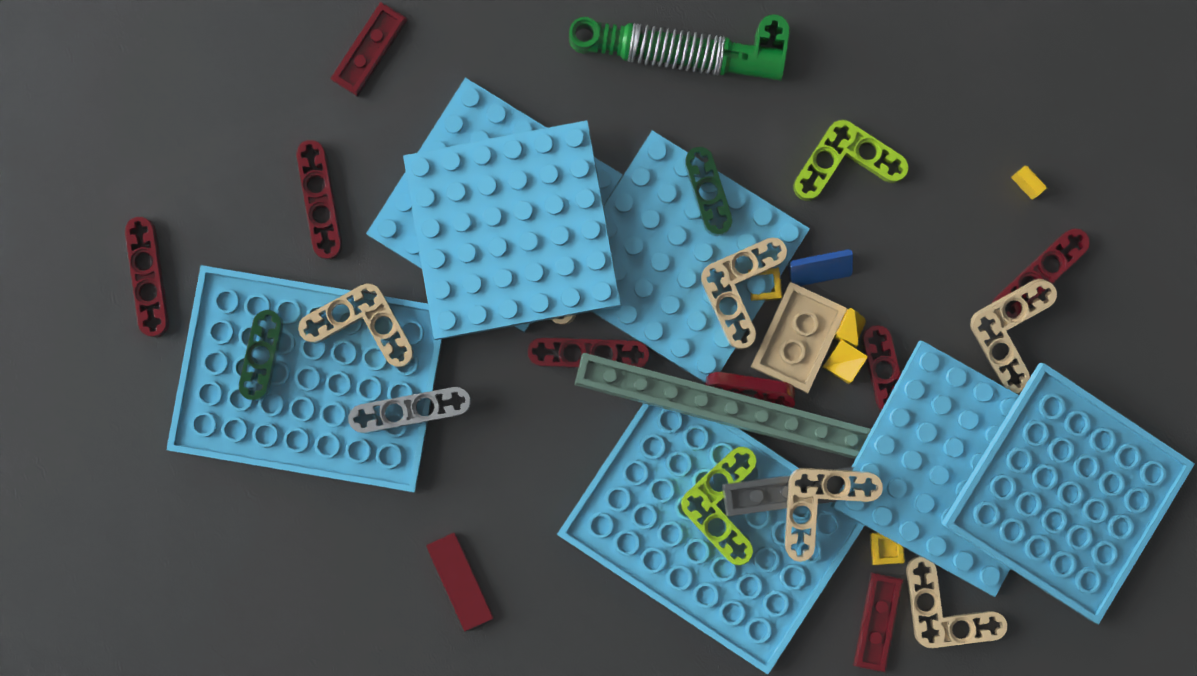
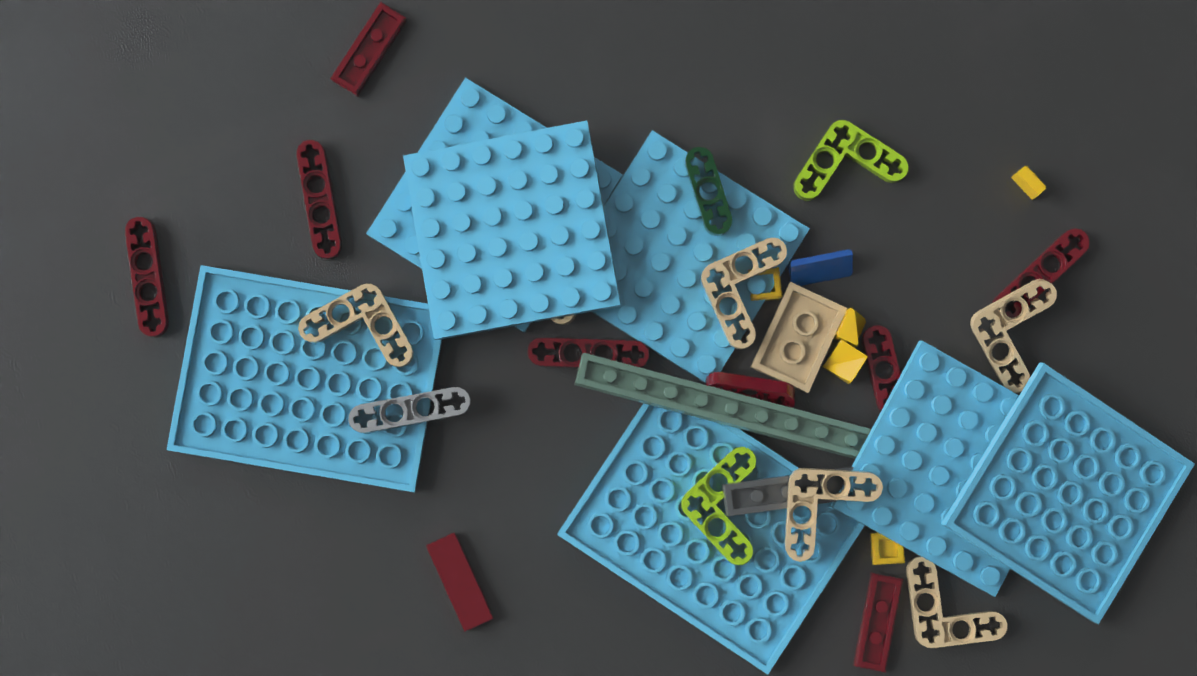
dark green beam [239,310,283,401] -> none
green piece [569,14,789,81] -> none

